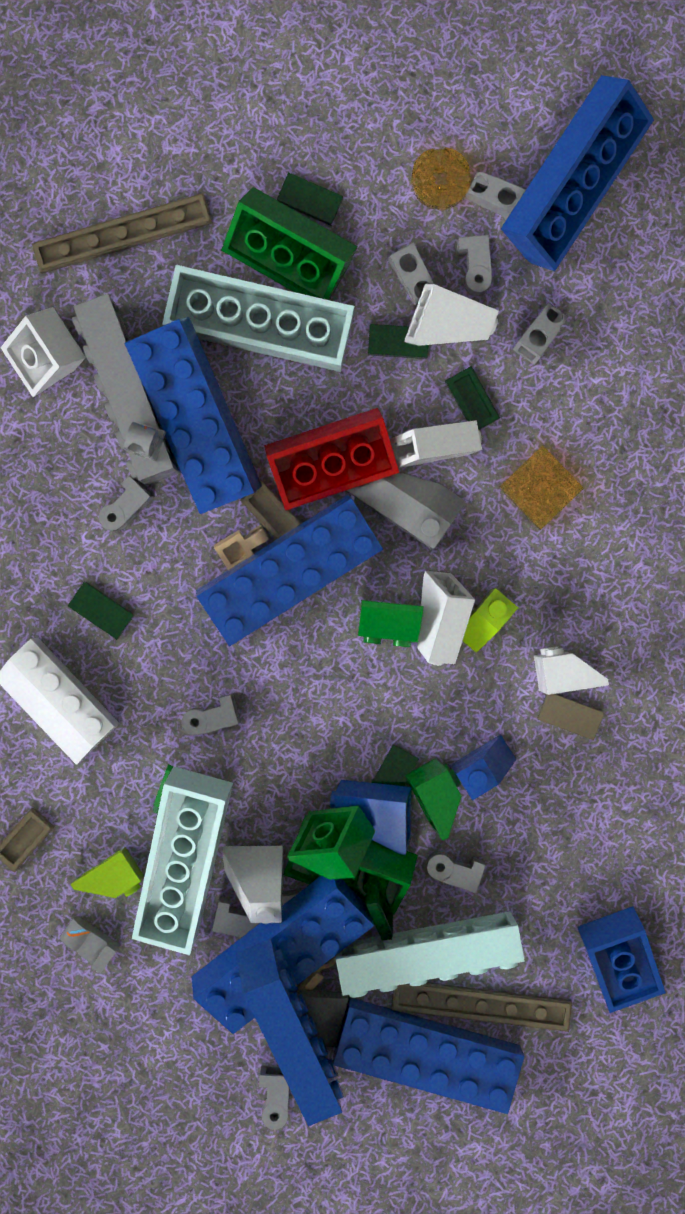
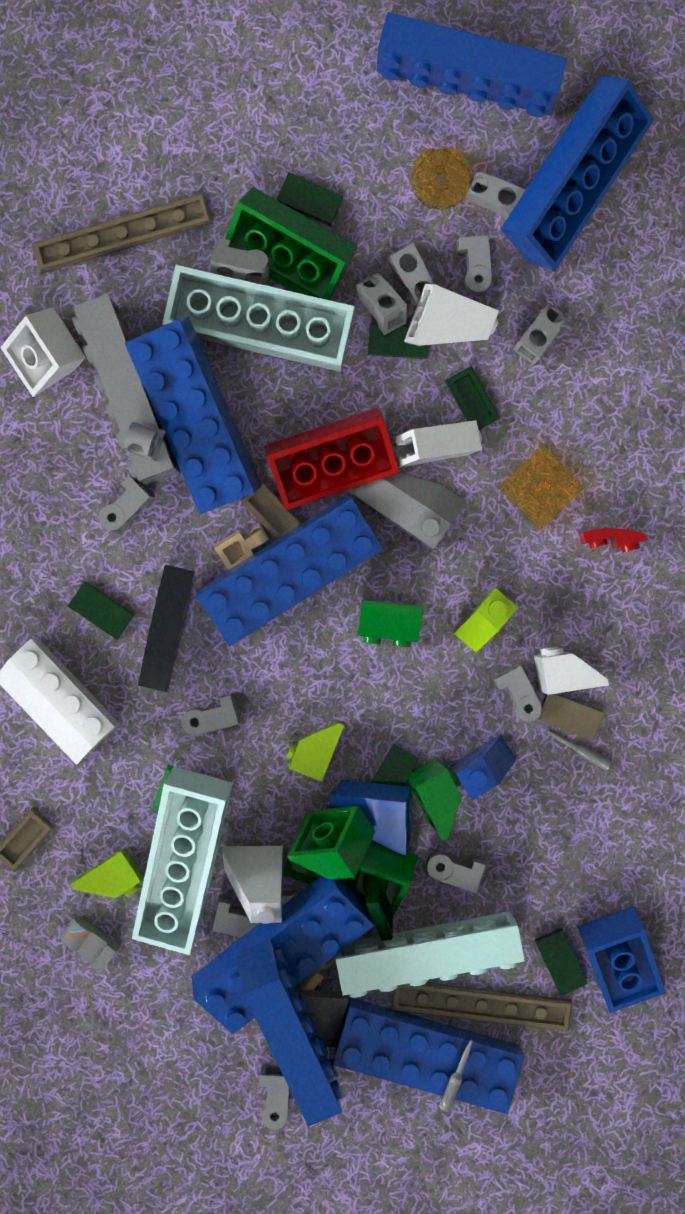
white slope [417,571,475,666] -> none
none -> black slope [138,565,195,692]
none -> light grey leg [210,238,269,285]
none -> lime slope [286,721,344,782]
none -> light grey leg [355,273,407,335]
none -> blue brick [376,12,567,117]
none -> light grey piece [439,1039,473,1112]
none -> light grey leg [492,664,542,722]
none -> dark green tile [535,928,588,996]
none -> light grey piece [546,730,612,771]
none -> red slope [578,528,647,553]

